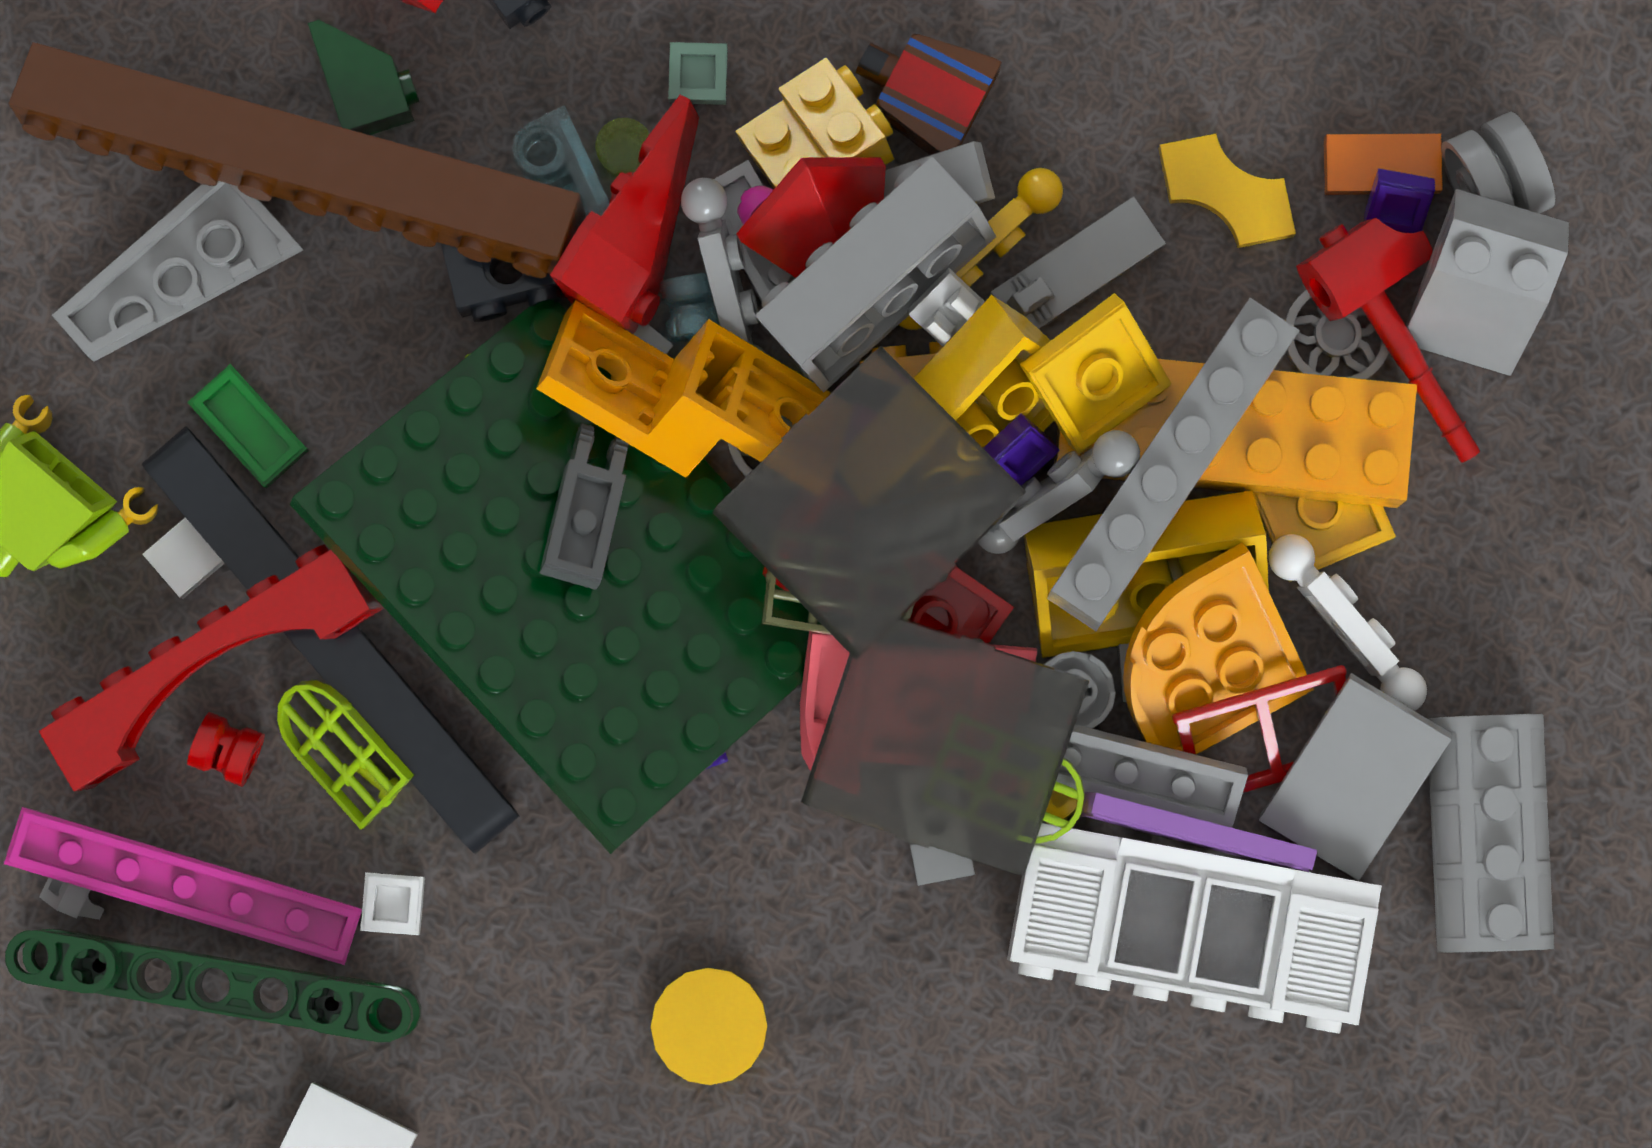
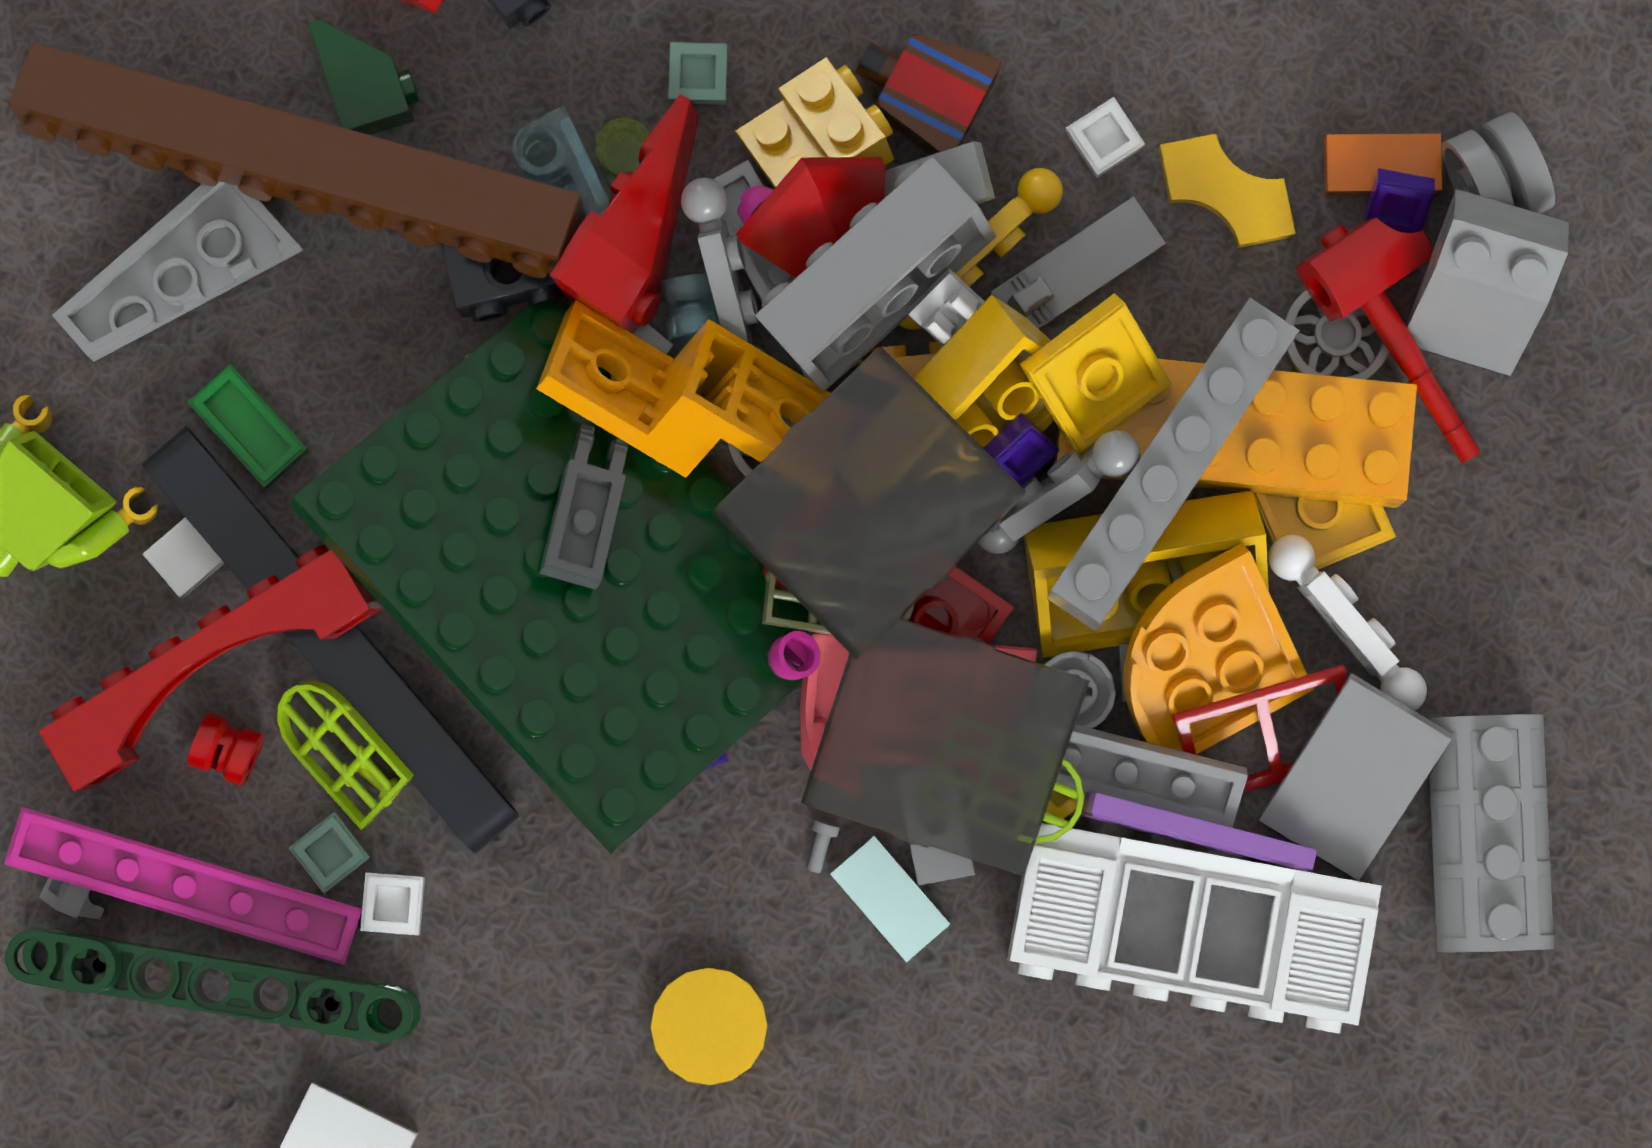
none -> sand green tile [289,812,372,894]
none -> dark pink hinge [768,631,820,680]
none -> light grey piece [807,820,840,873]
none -> light aqua tile [830,836,950,963]
none -> white tile [1065,97,1145,178]

